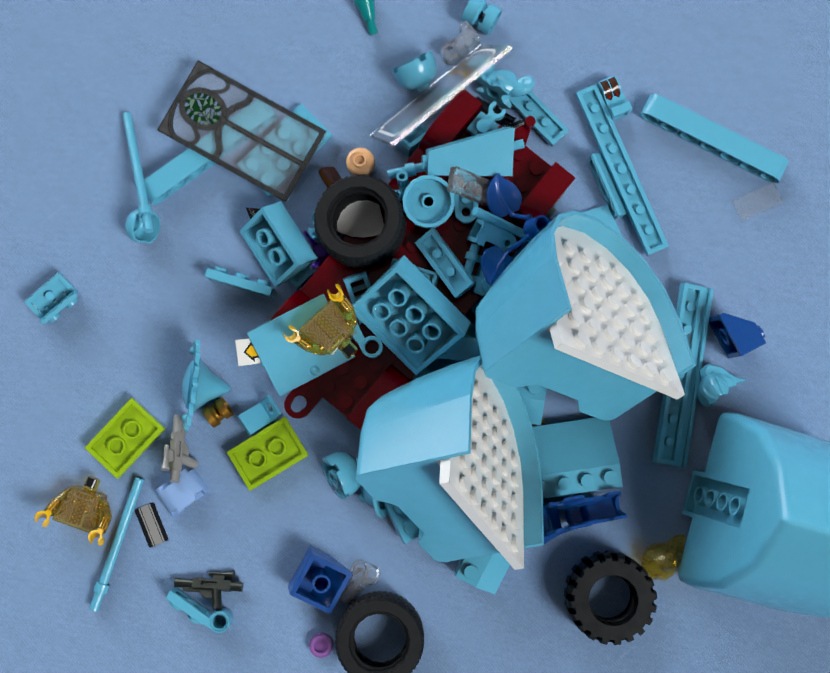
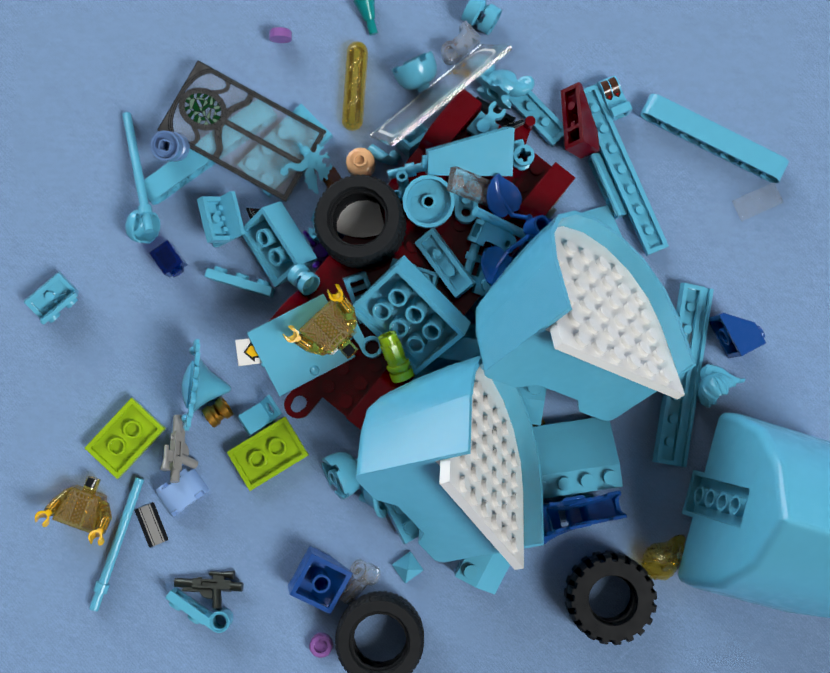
none -> clear blue brick [149,240,188,278]
none -> medium blue wheel [150,130,190,162]
none -> medium azure bracket [197,191,245,247]
none -> medium lavender tile [269,27,292,43]
none -> medium azure piece [280,142,332,194]
none -> medium azure wheel [287,263,320,295]
none -> clear yellow piece [342,41,368,131]
none -> medium azure arm [367,144,401,166]
none -> lime axle [378,330,414,383]
none -> medium azure slope [392,551,424,584]
none -> medium azure bush [513,144,535,171]
none -> dark red slope [561,82,600,159]

